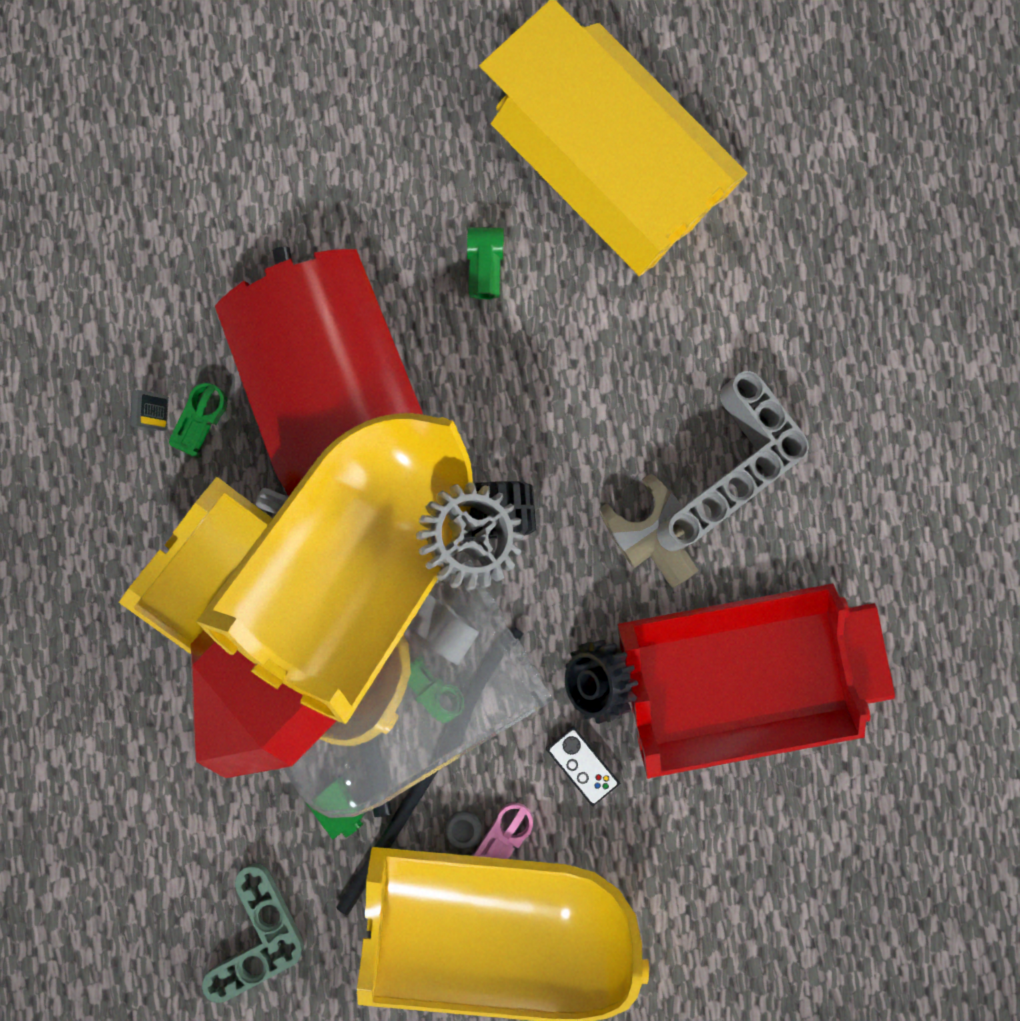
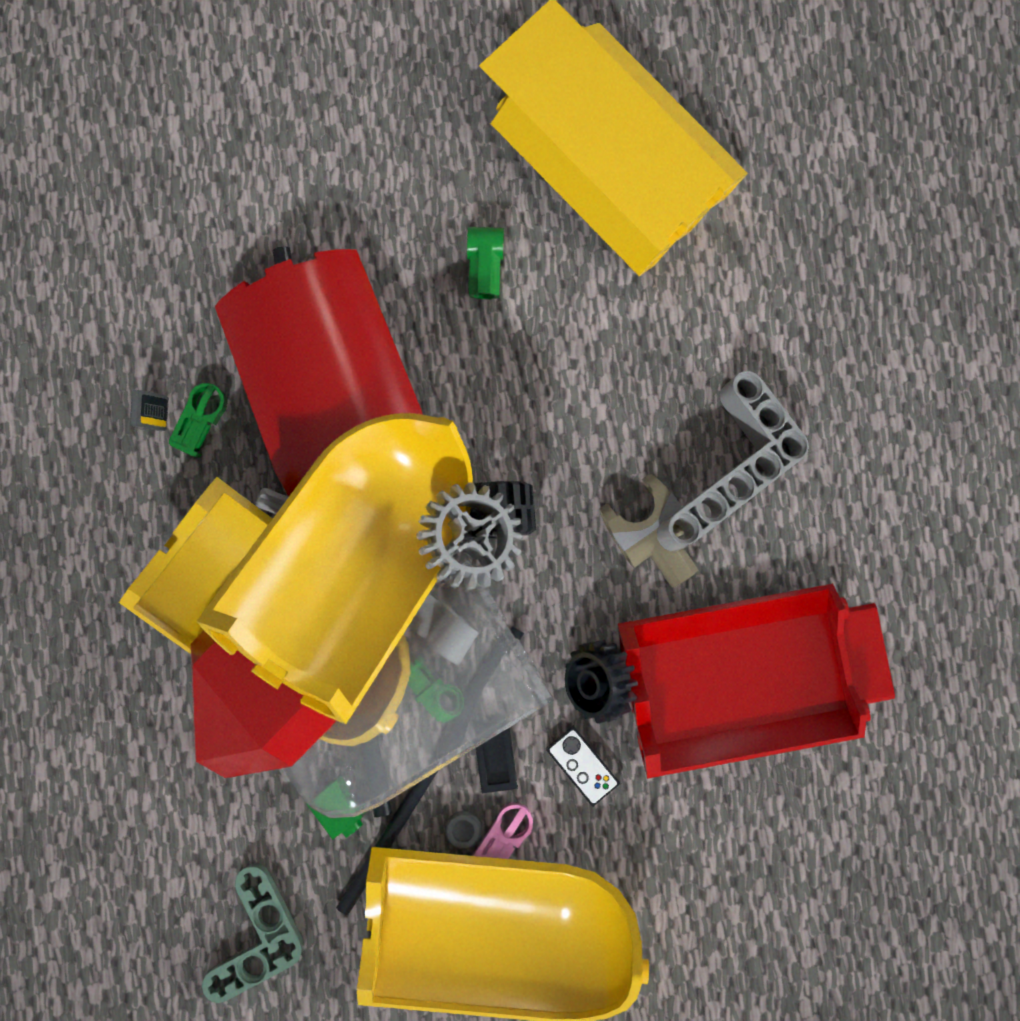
none -> black tile [472,714,518,794]

